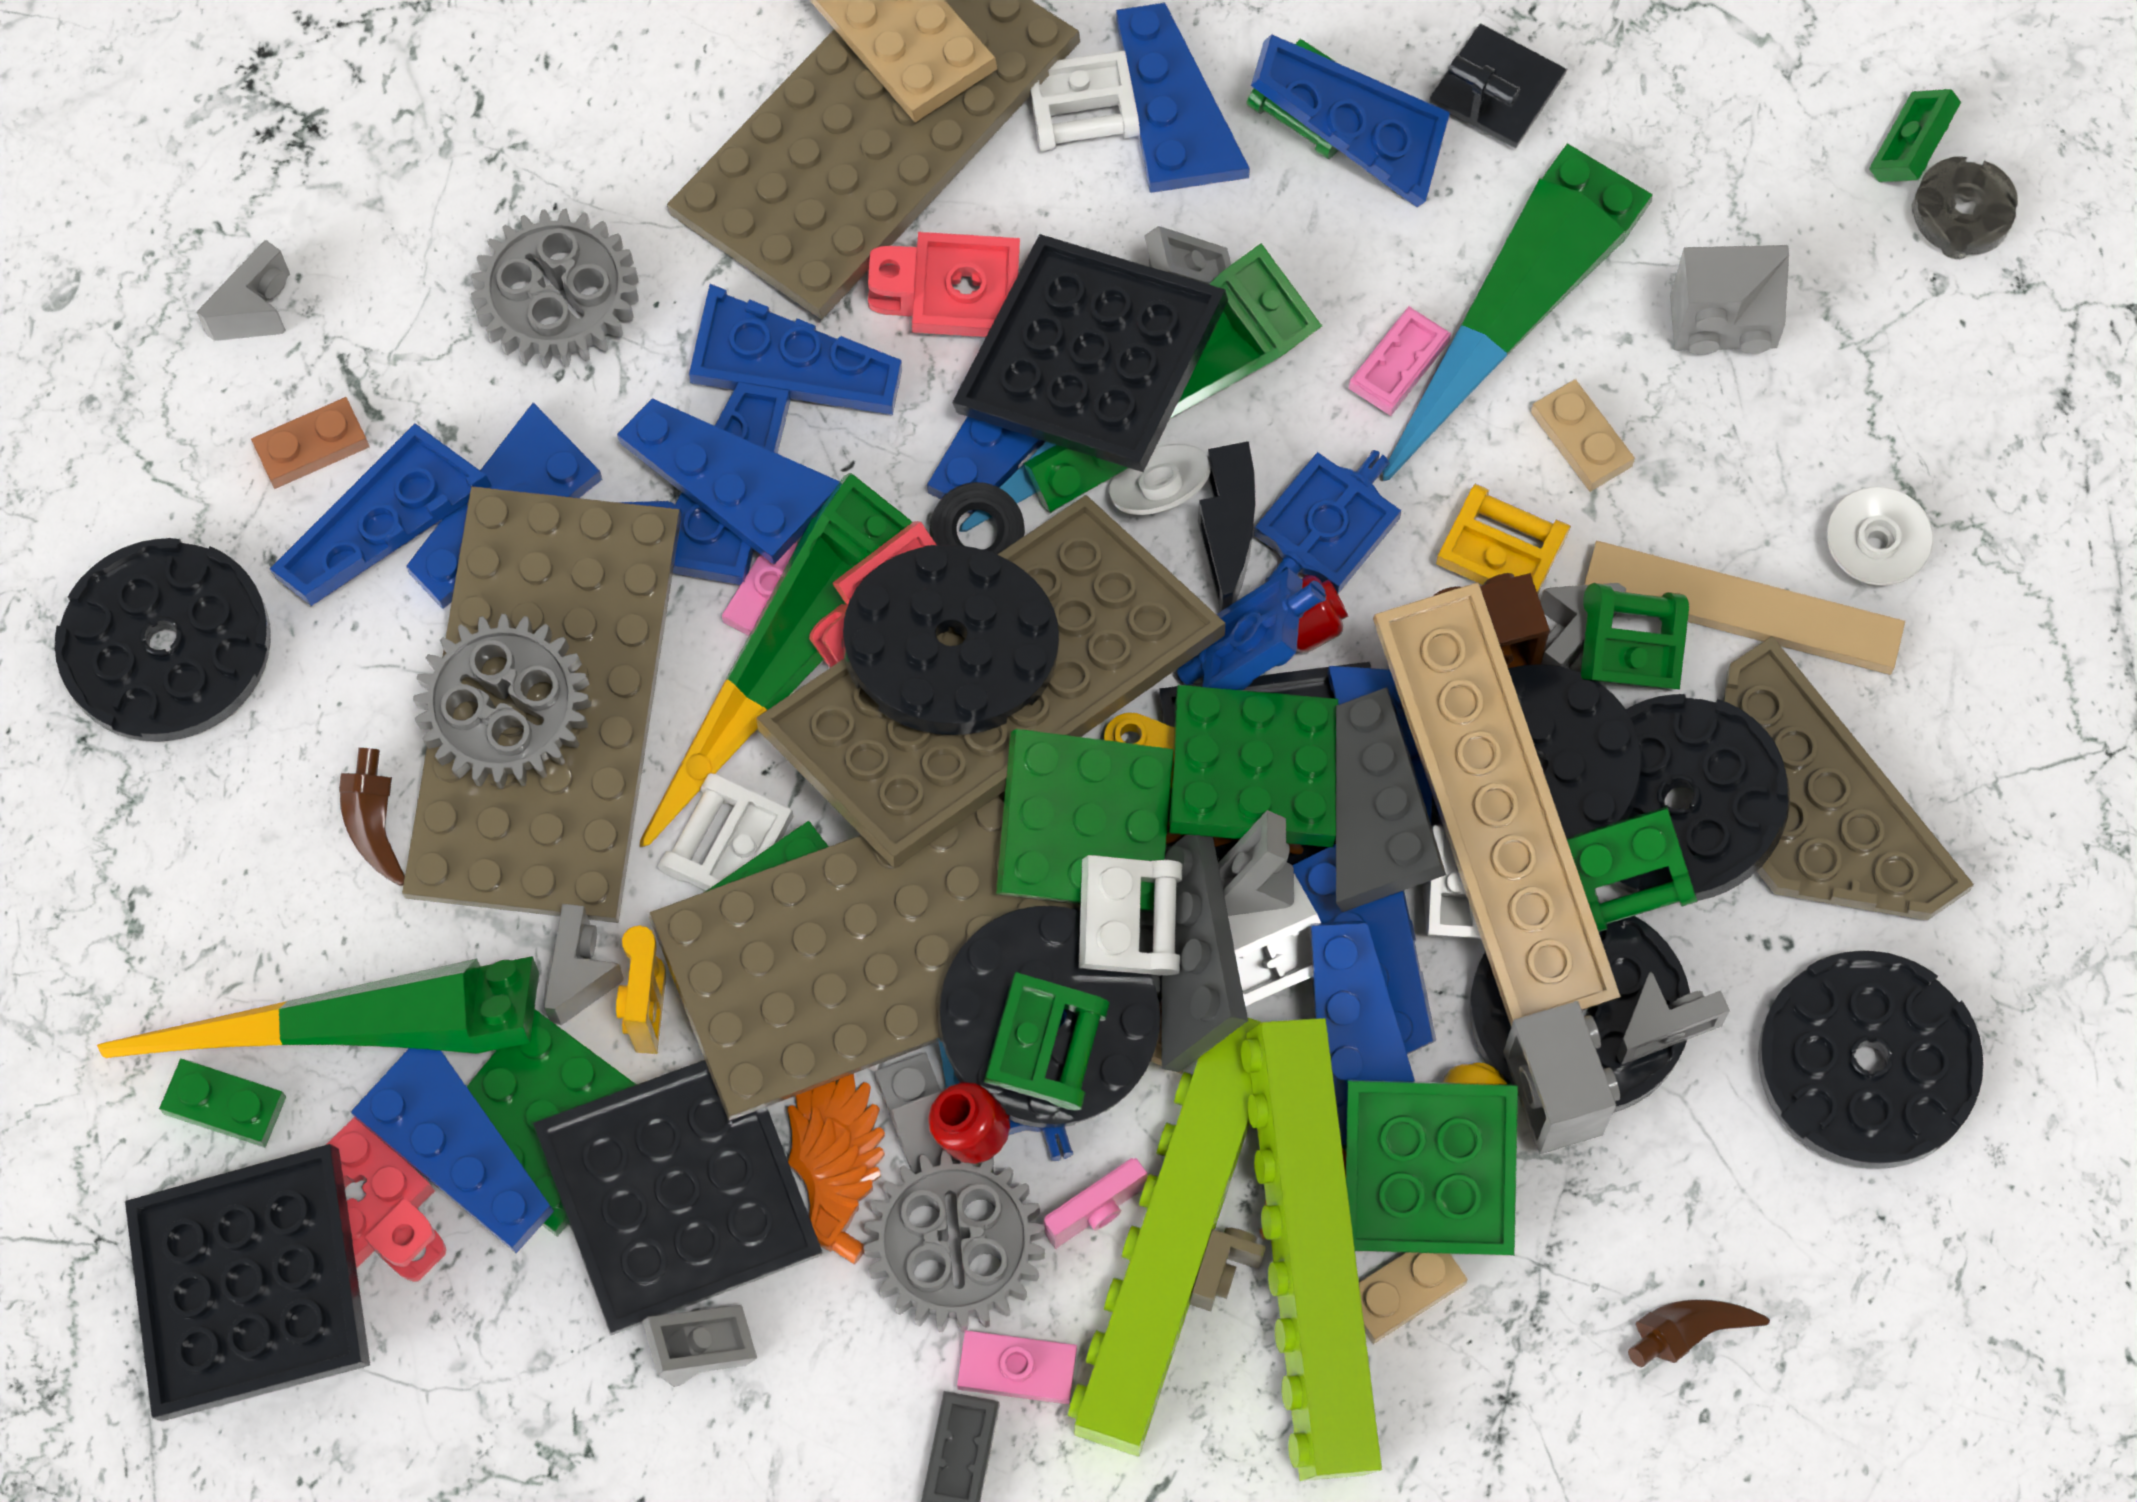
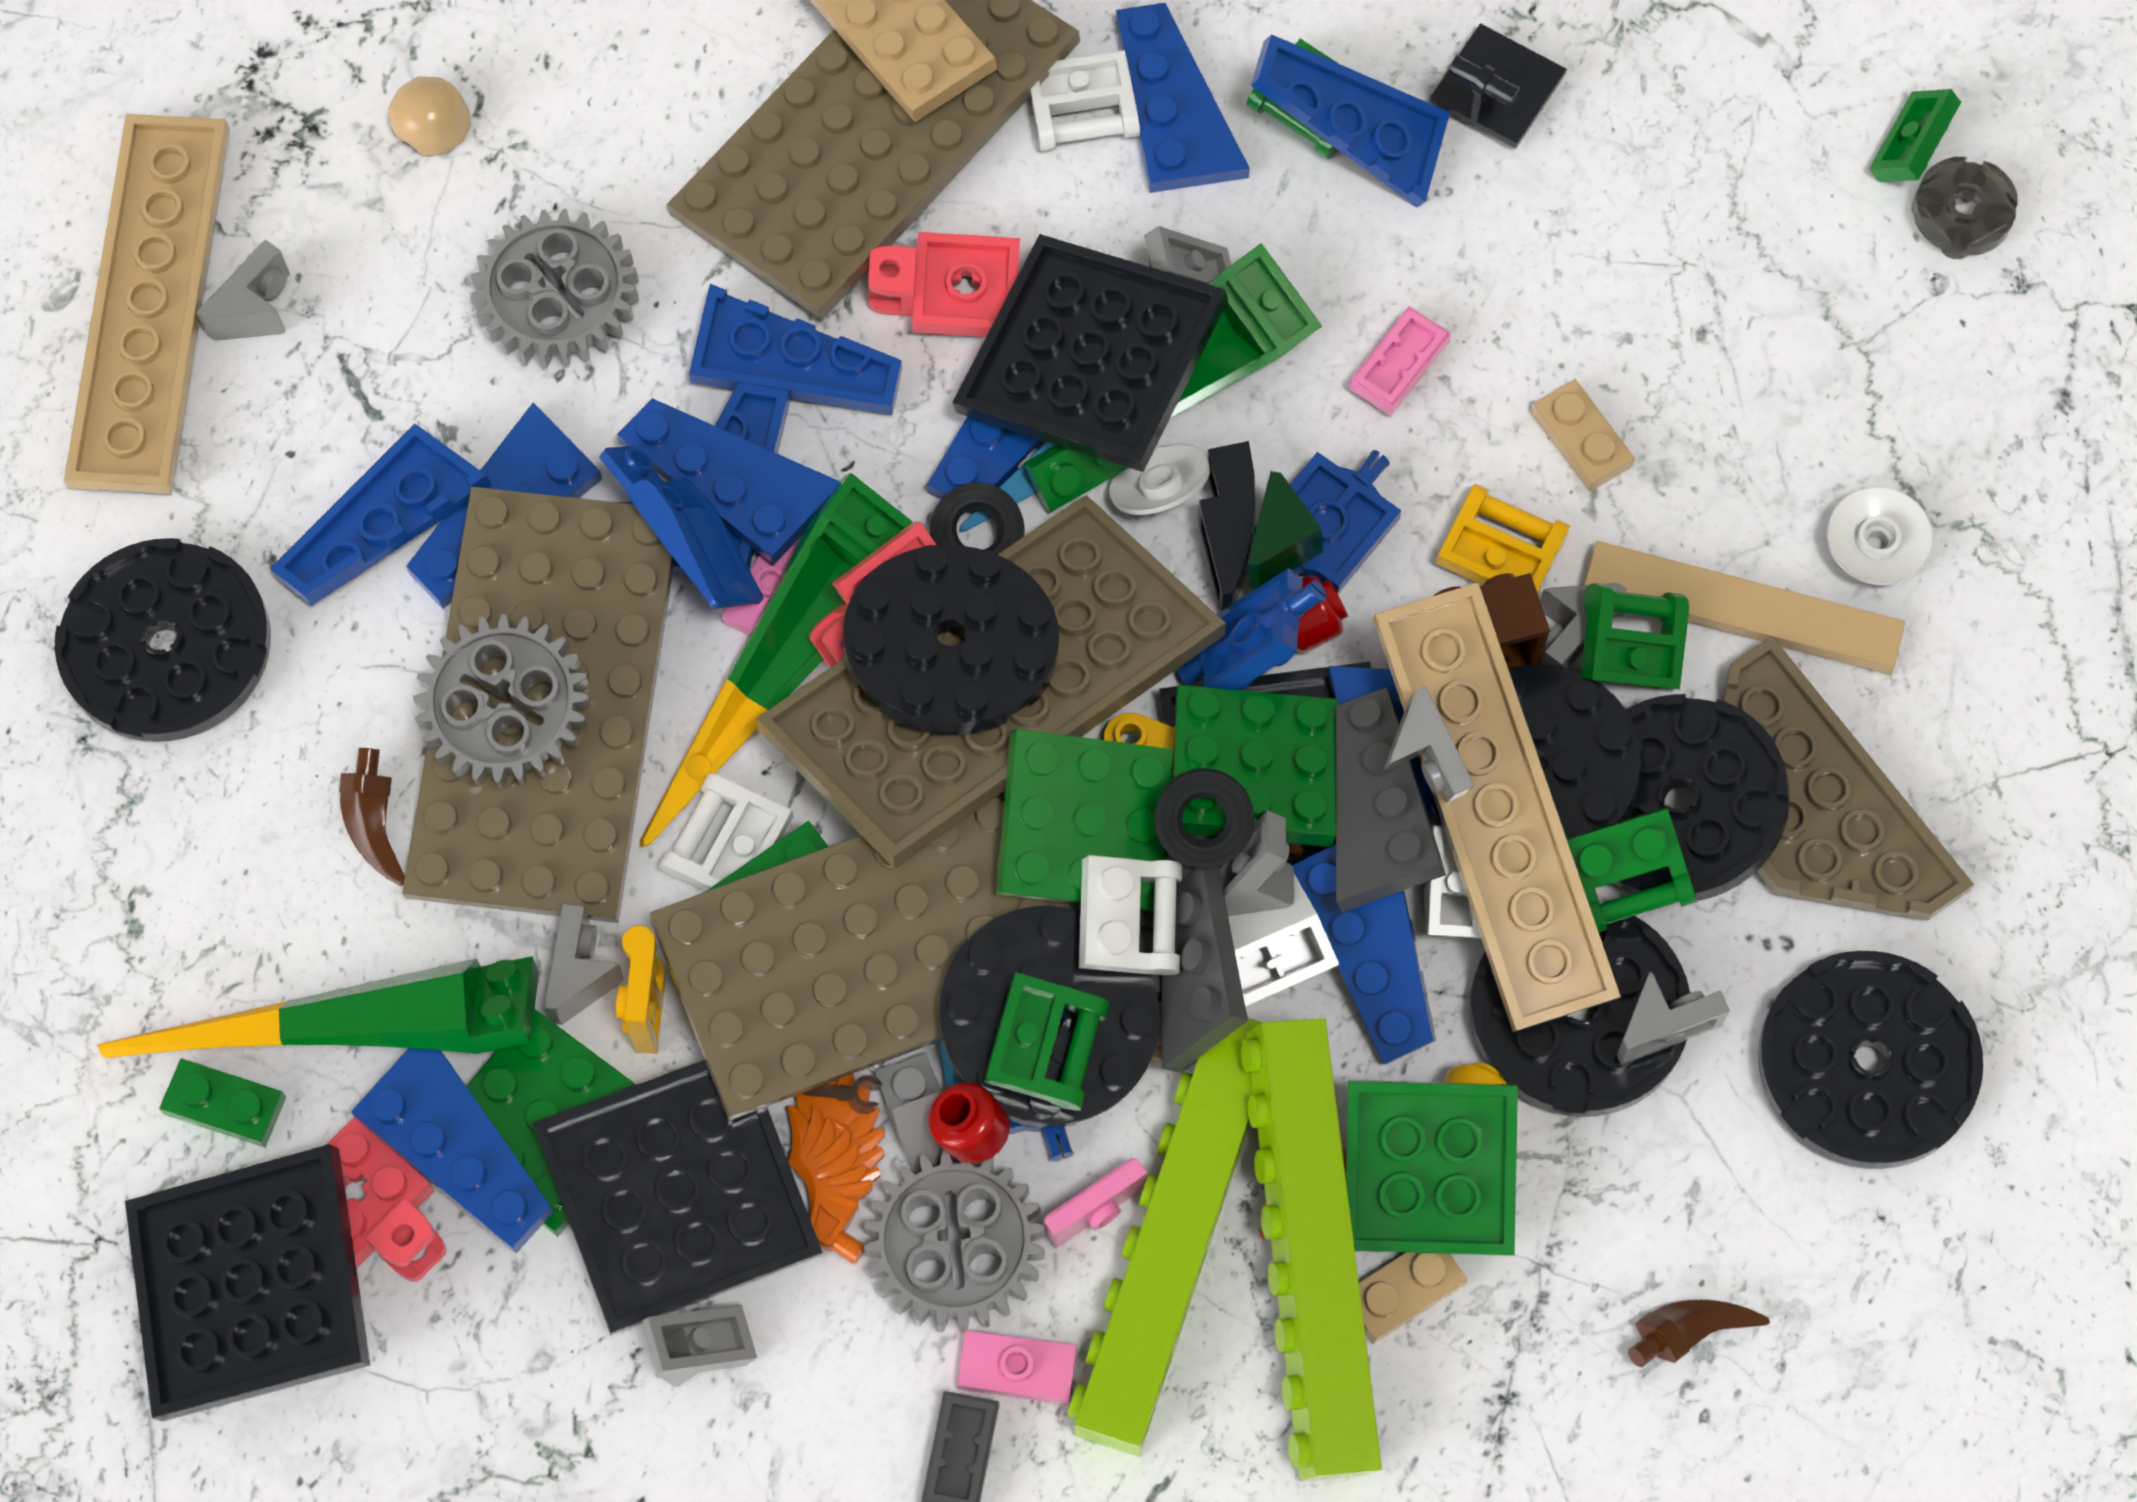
nougat plate [251,397,370,489] -> none
dark tan bracket [1190,1227,1266,1311] -> none
blue wing [1310,921,1415,1145] -> none
green plate [1383,143,1653,481] -> none
light grey slope [1503,1001,1620,1154] -> none
light grey slope [1670,245,1789,355] -> none
none -> tan plate [64,114,230,494]
none -> tan hair [388,76,471,156]
none -> blue piece [599,446,763,608]
none -> clear smoke hand [803,1075,882,1115]
none -> black tyre [1154,768,1254,869]
none -> dark green slope [1248,471,1323,589]
none -> light grey slope [1384,686,1474,803]

